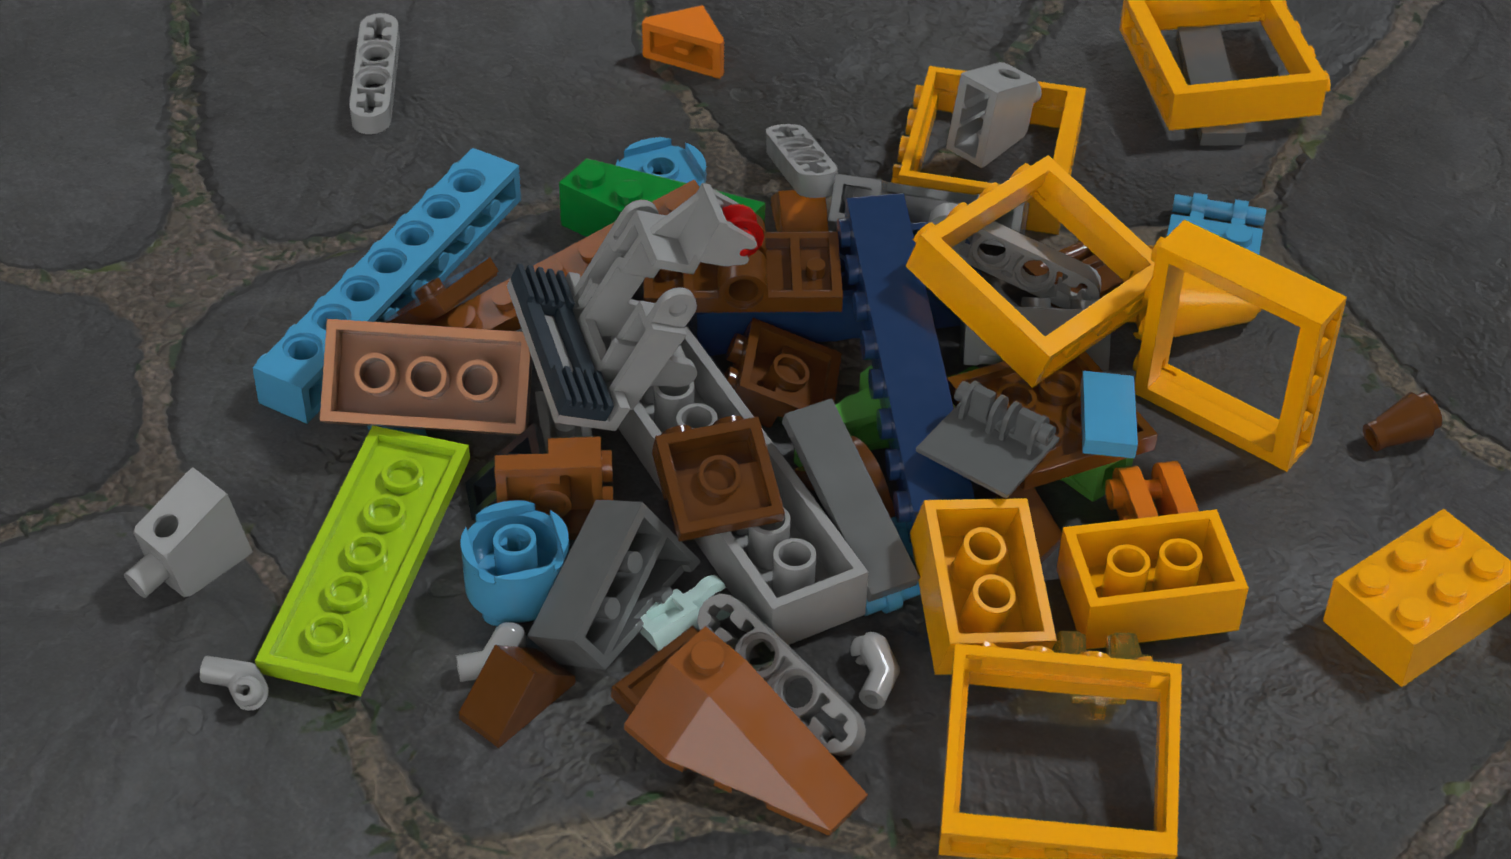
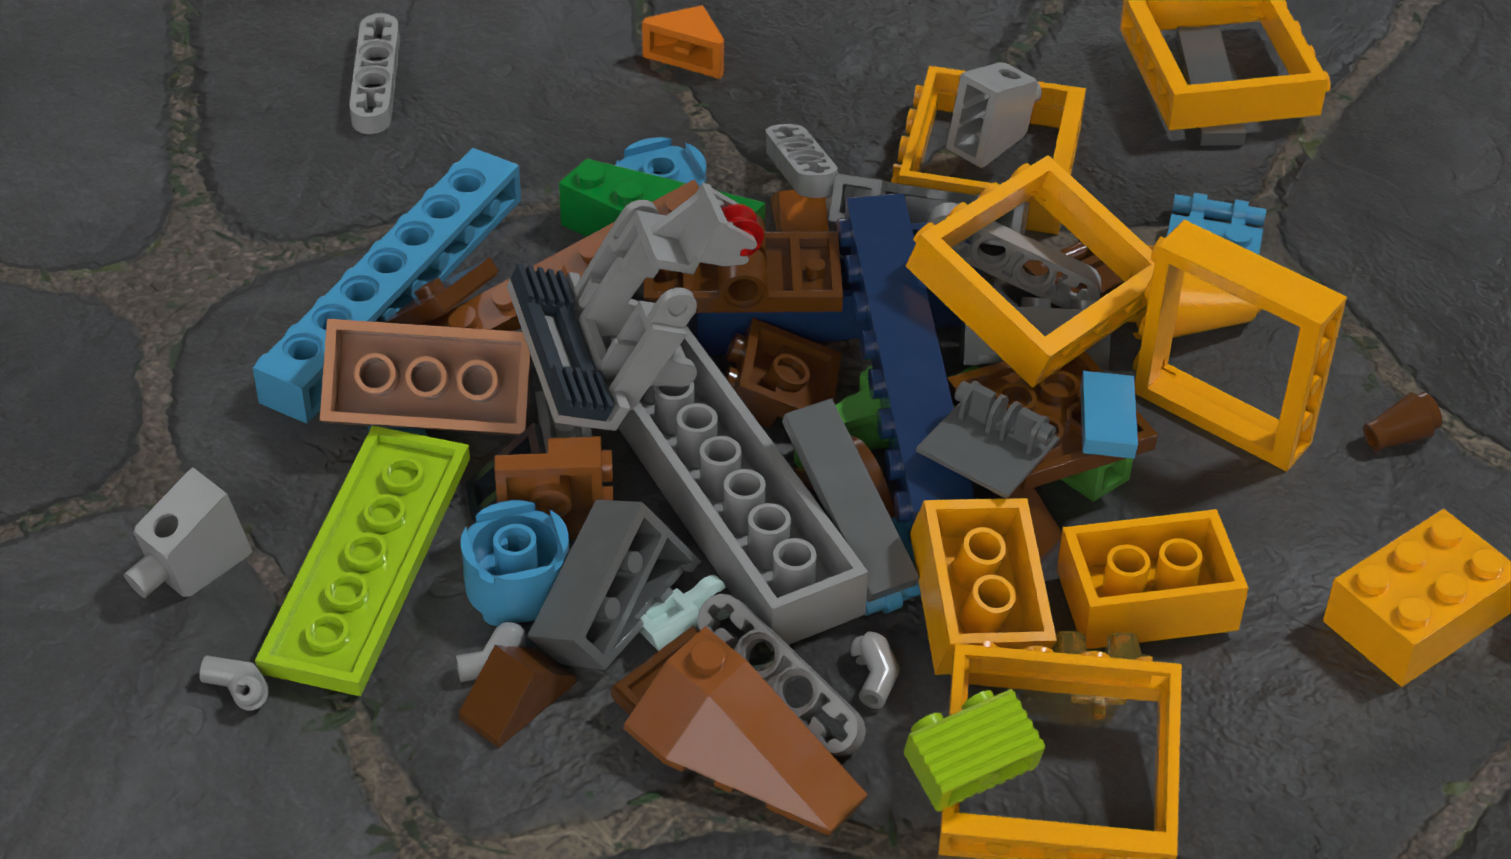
reddish brown plate [652,415,785,542] -> none
orange brick [1105,460,1199,521] -> none
none -> lime brick [903,689,1045,812]

